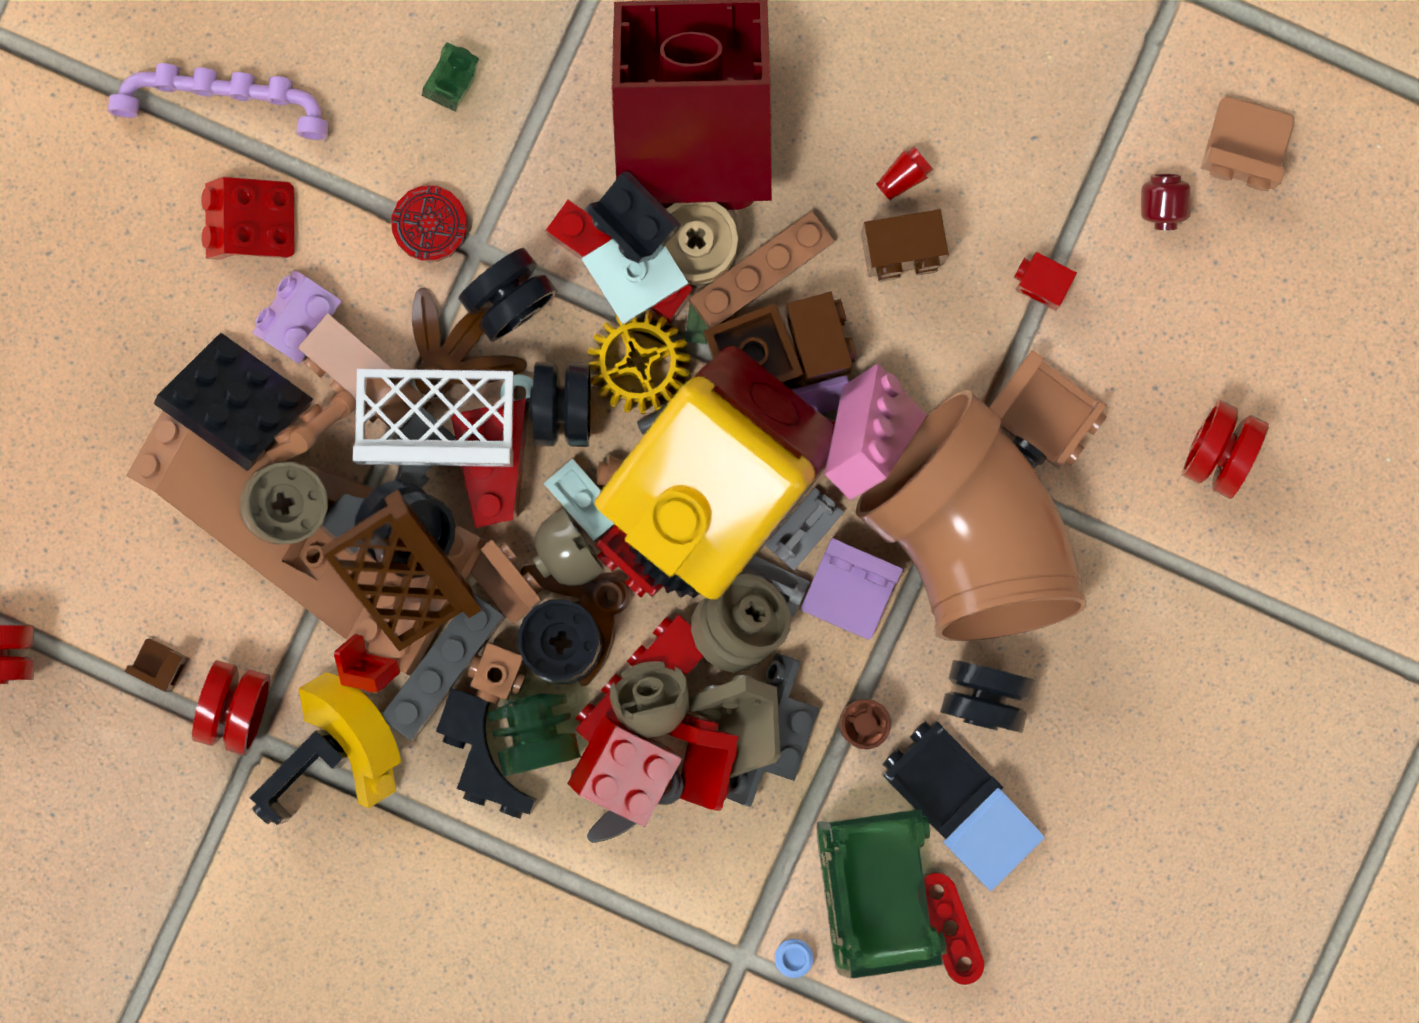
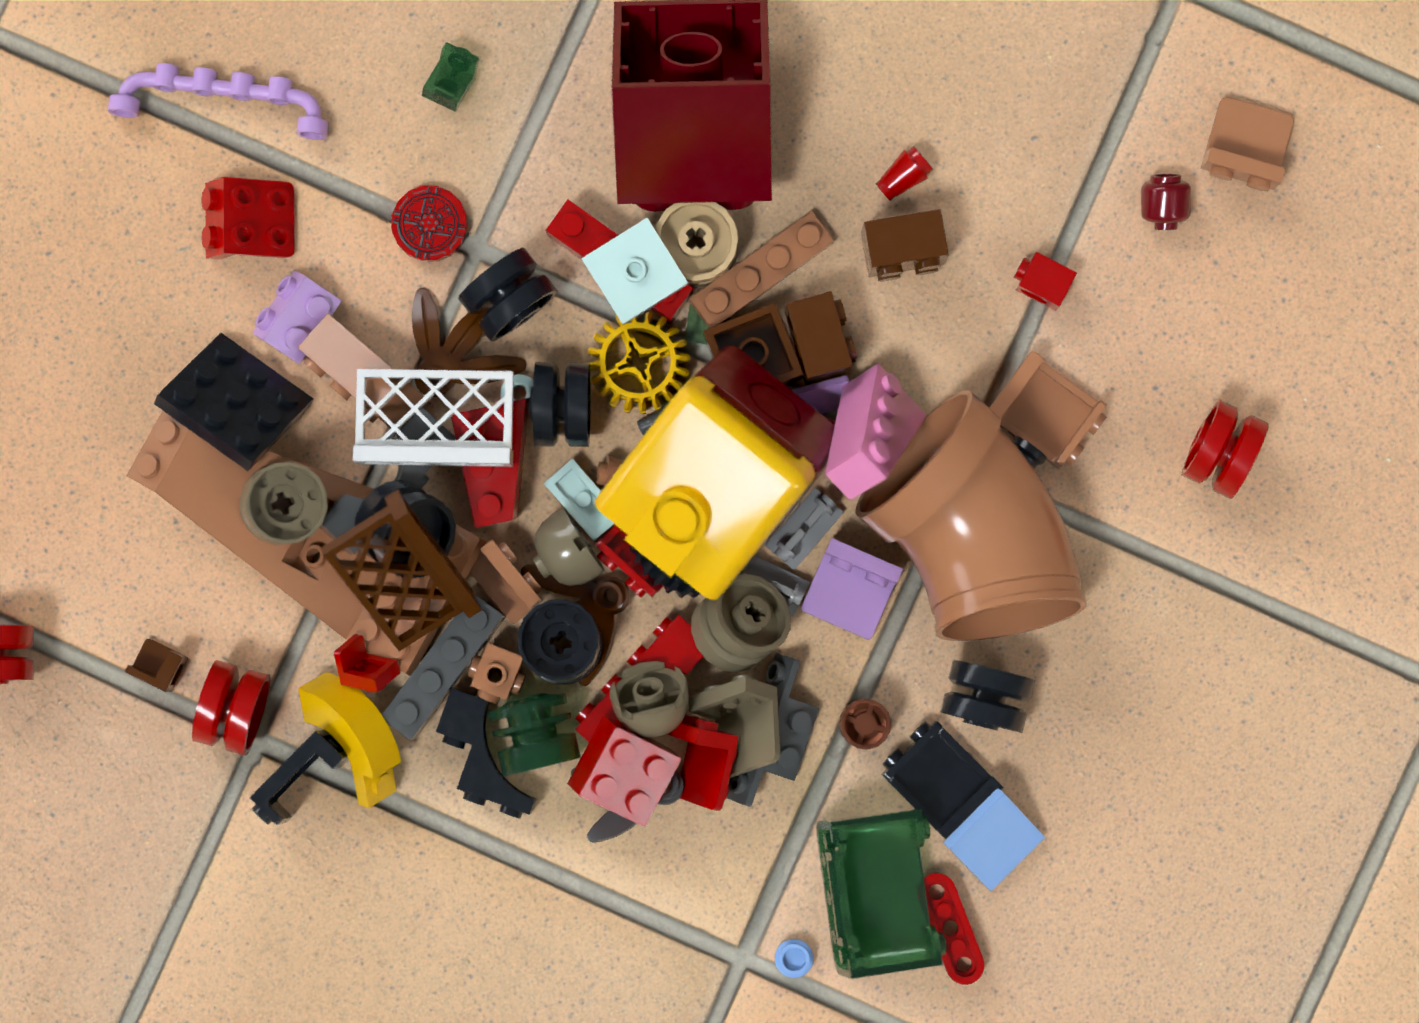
nougat plate [266,391,356,463] -> none
black bracket [585,171,682,263] -> none

